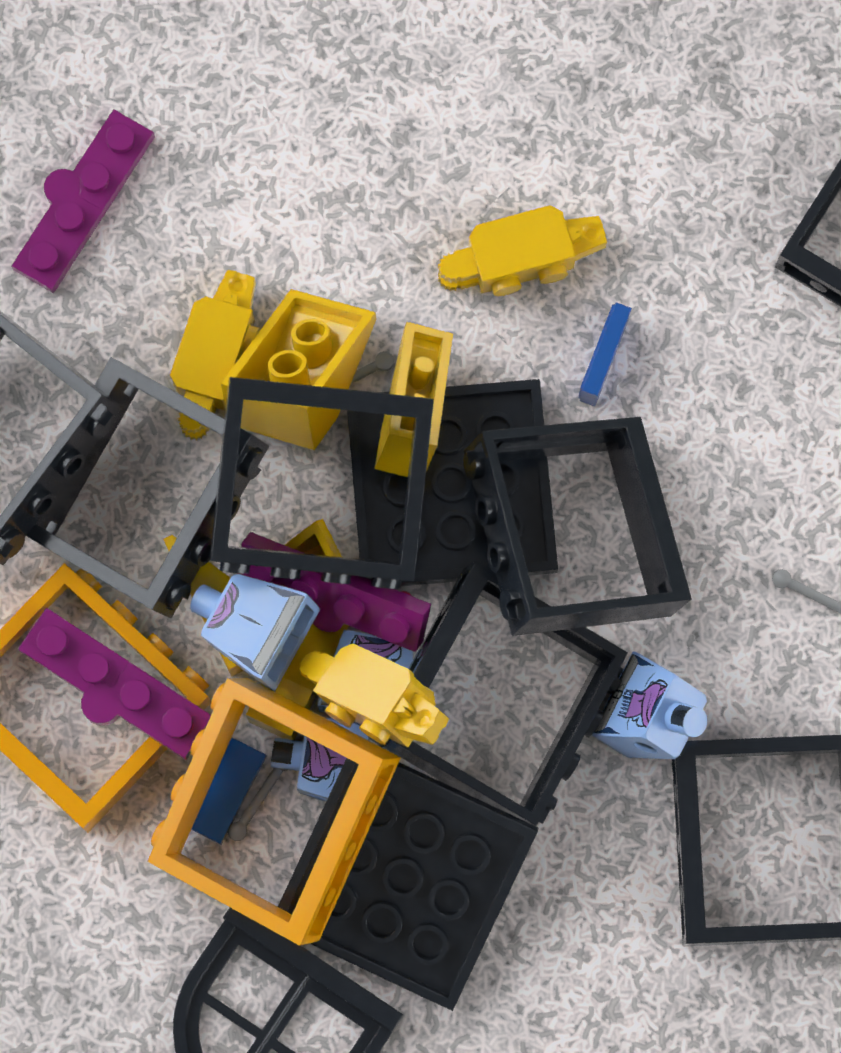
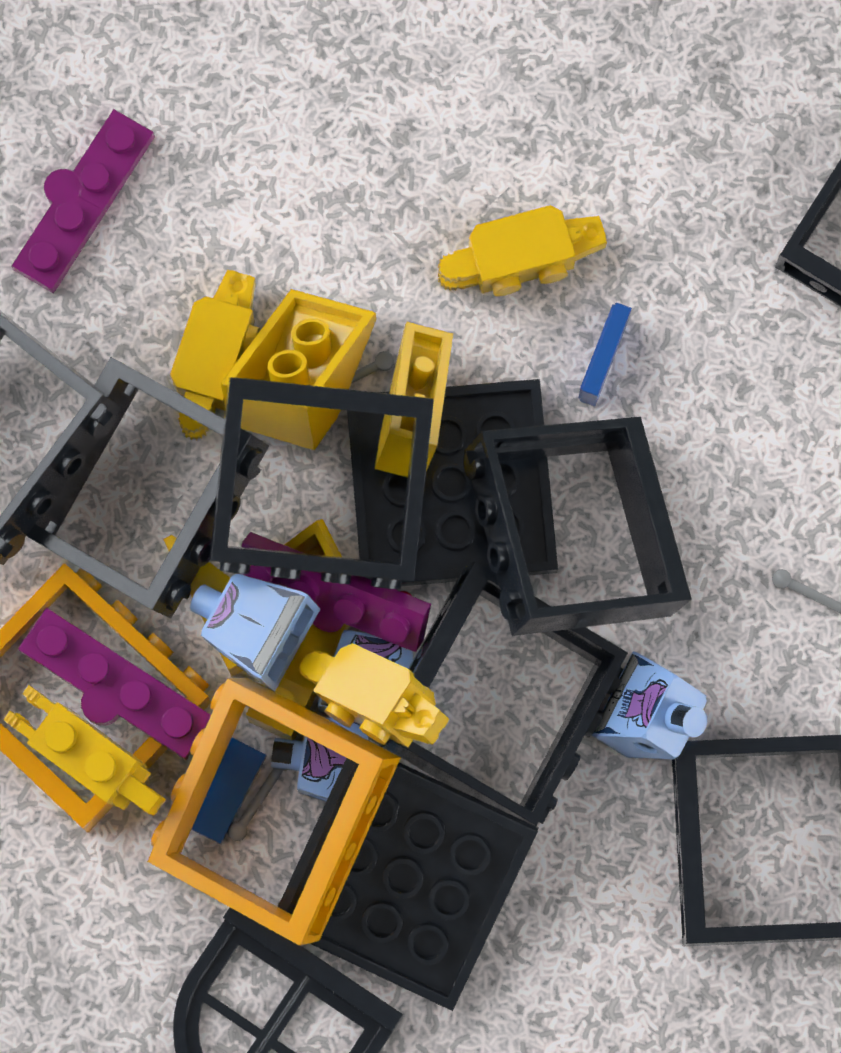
none -> yellow hinge [3,685,166,816]

